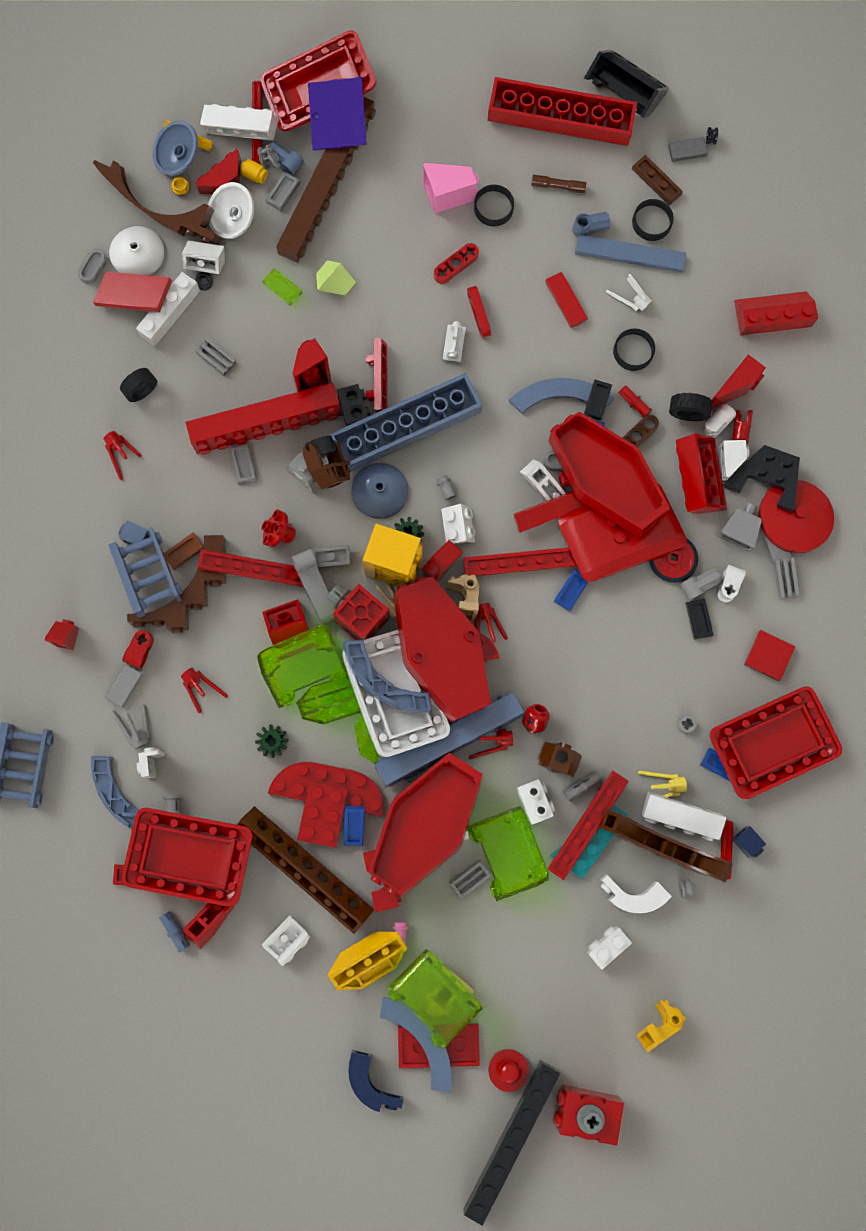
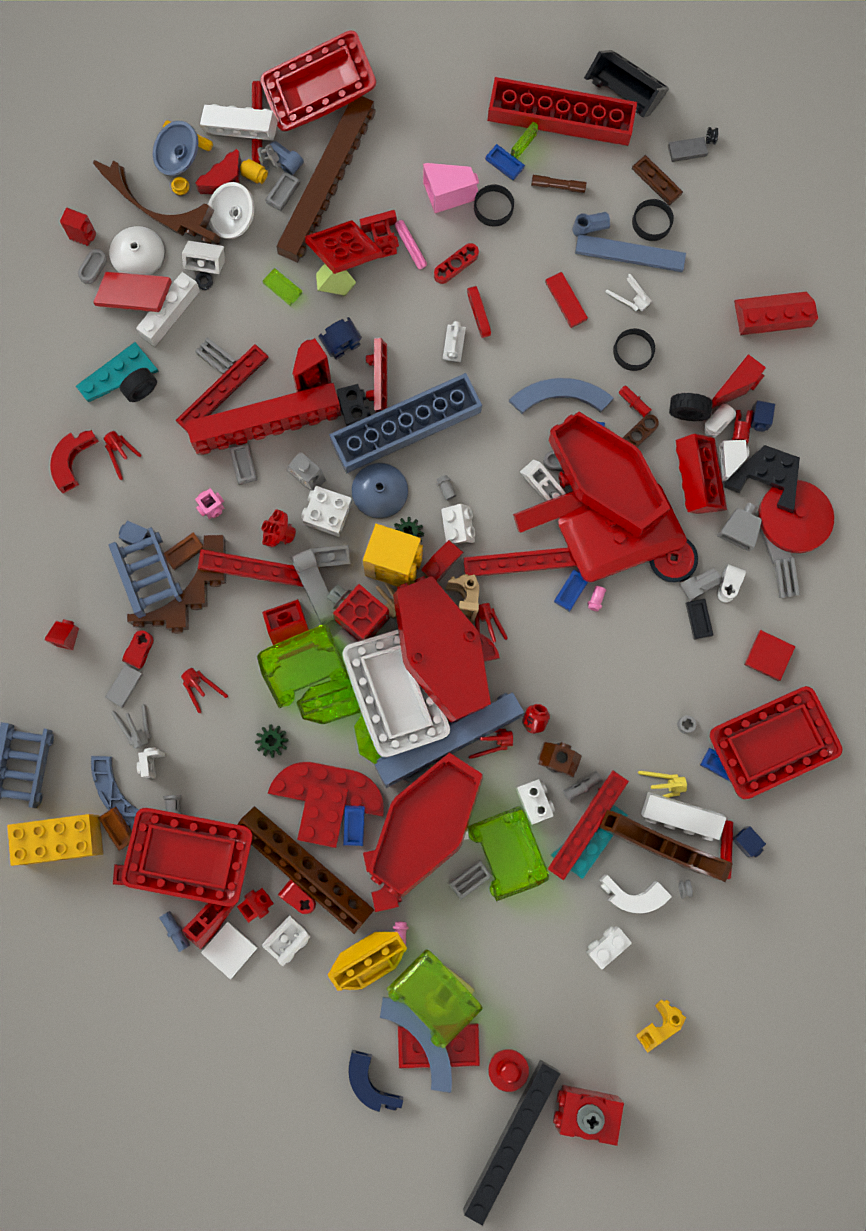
reddish brown piece [303,435,350,489] -> none
dark purple piece [308,77,367,151] -> none
sand blue tile [343,640,432,713] -> none
black tile [584,379,612,421] -> none
none -> yellow brick [7,814,103,866]
none -> red arch [50,430,99,494]
none -> red brick [60,208,96,246]
none -> teal wing [76,342,159,402]
none -> dark orange tile [98,807,132,851]
none -> red tile [175,344,269,433]
none -> bright pink brick [195,488,225,519]
none -> white tile [201,921,258,980]
none -> red brick [237,888,274,923]
none -> red piece [278,879,316,914]
none -> white brick [301,486,352,537]
none -> red plate [305,220,382,274]
none -> dark blue brick [318,317,362,360]
none -> red tile [359,210,399,258]
none -> bright pink axle [395,220,427,270]
none -> blue tile [485,144,525,181]
none -> clear neon green tile [511,122,538,159]
none -> bright pink pin [587,586,607,611]
none -> dark blue brick [751,400,775,432]

